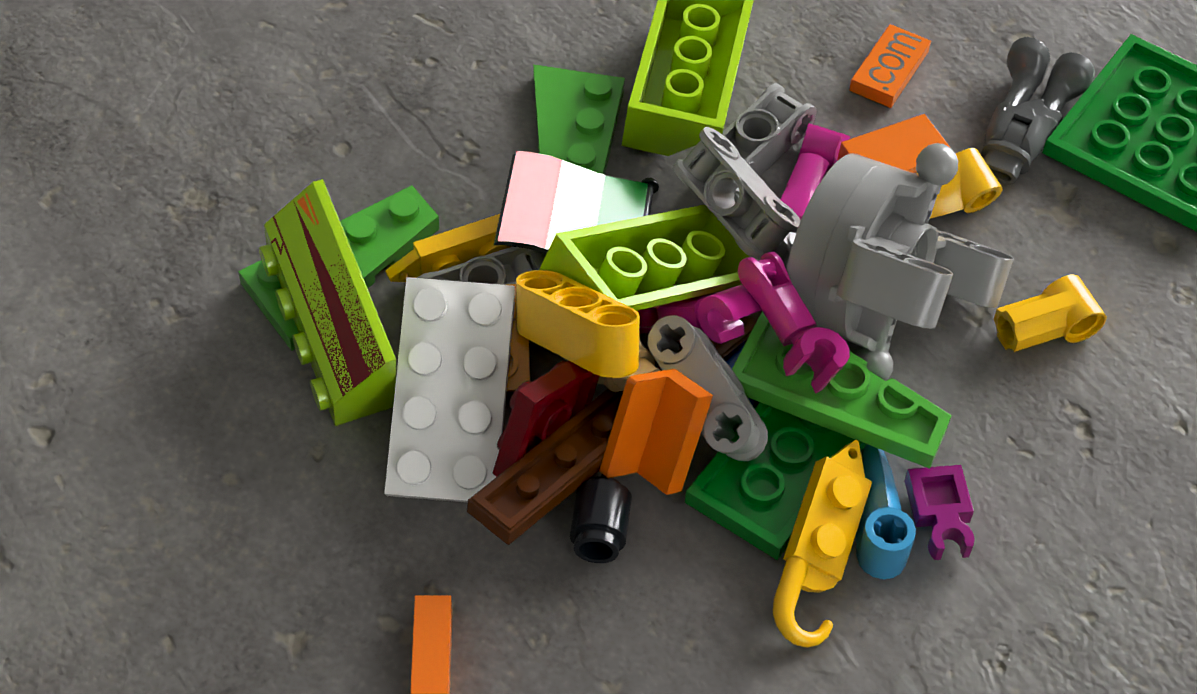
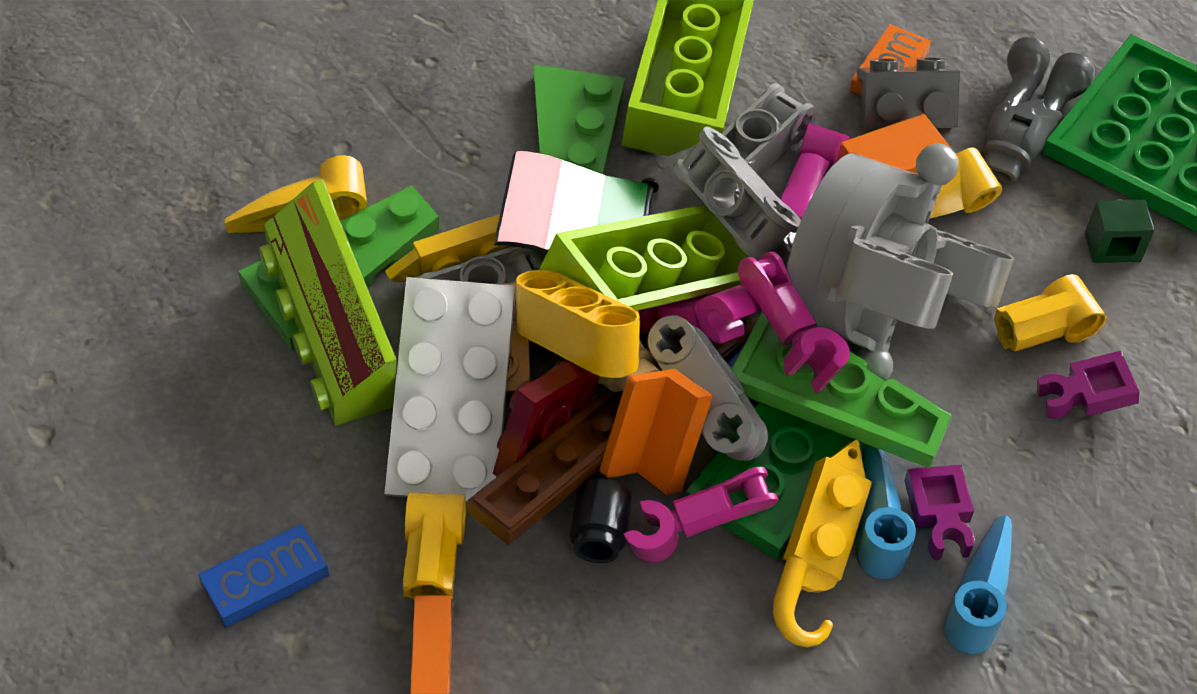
none -> blue tile [198,523,329,628]
none -> yellow piece [224,156,367,233]
none -> yellow piece [403,492,466,600]
none -> dark pink piece [623,467,779,563]
none -> dark grey bracket [857,57,960,130]
none -> dark azure piece [944,515,1012,654]
none -> magenta plate [1037,351,1140,419]
none -> dark green plate [1085,199,1155,263]

